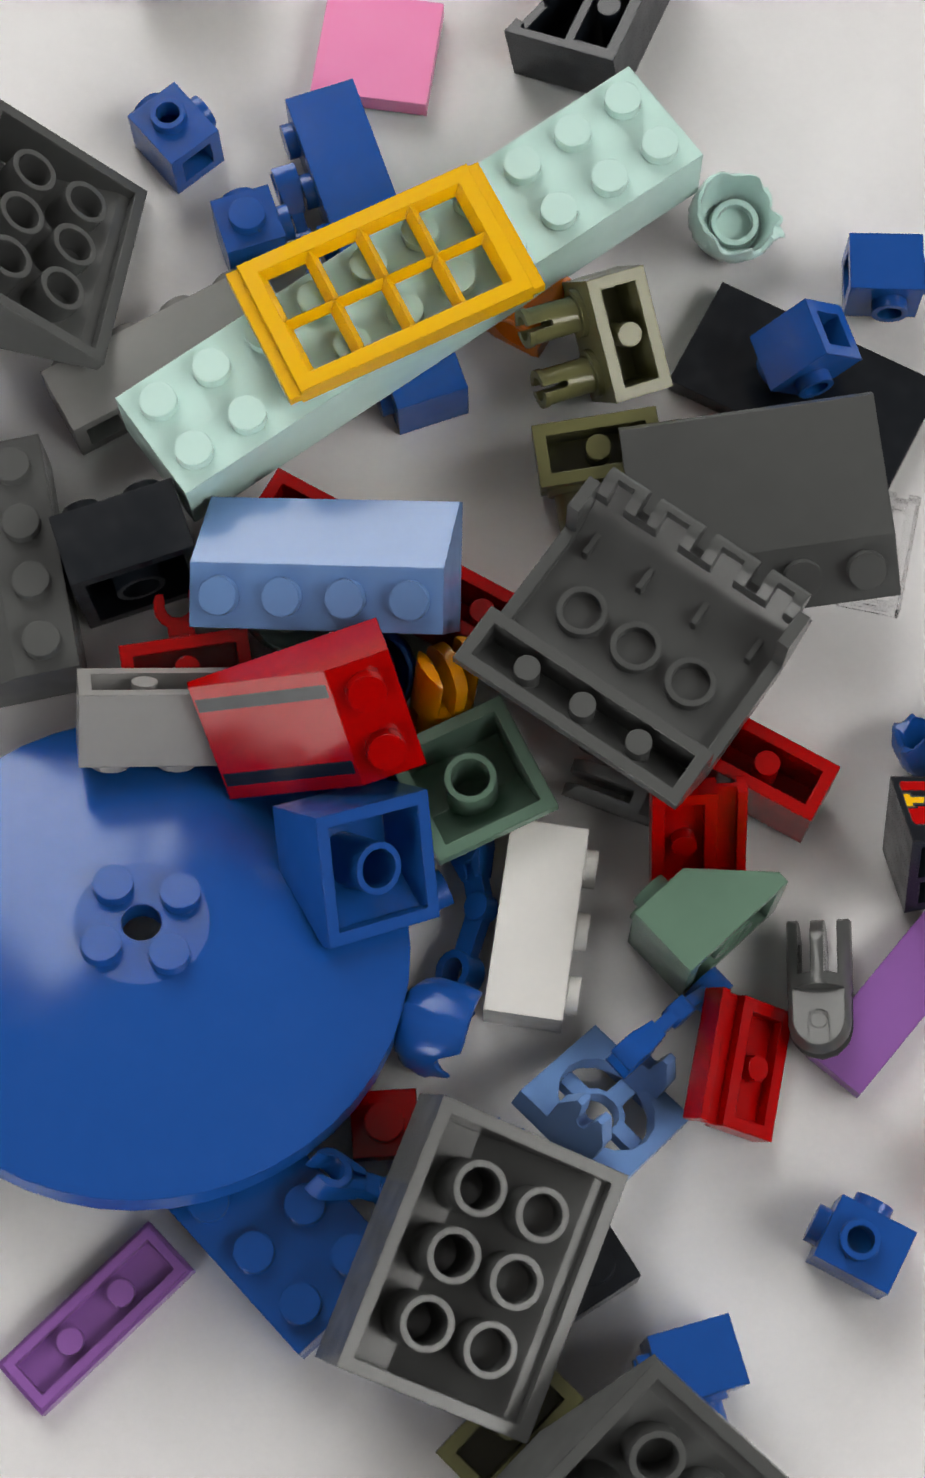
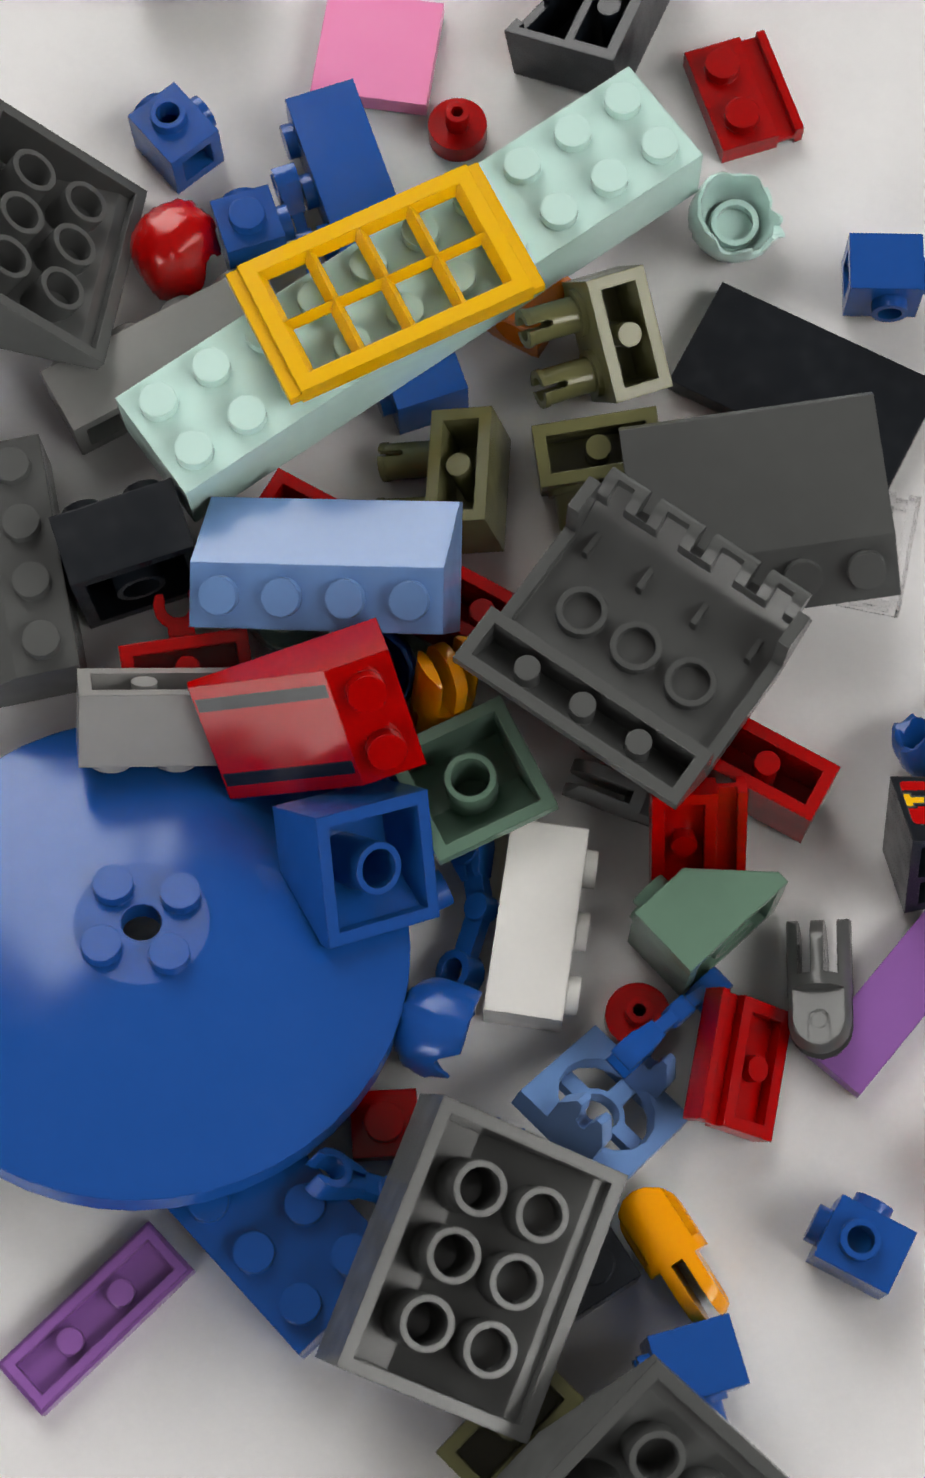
blue brick [750,298,862,398] -> none
none -> red hair [130,198,221,301]
none -> olive brick [375,406,511,554]
none -> red tile [428,98,487,162]
none -> red tile [604,983,669,1045]
none -> light orange arm [618,1187,730,1323]
none -> red plate [683,30,804,163]

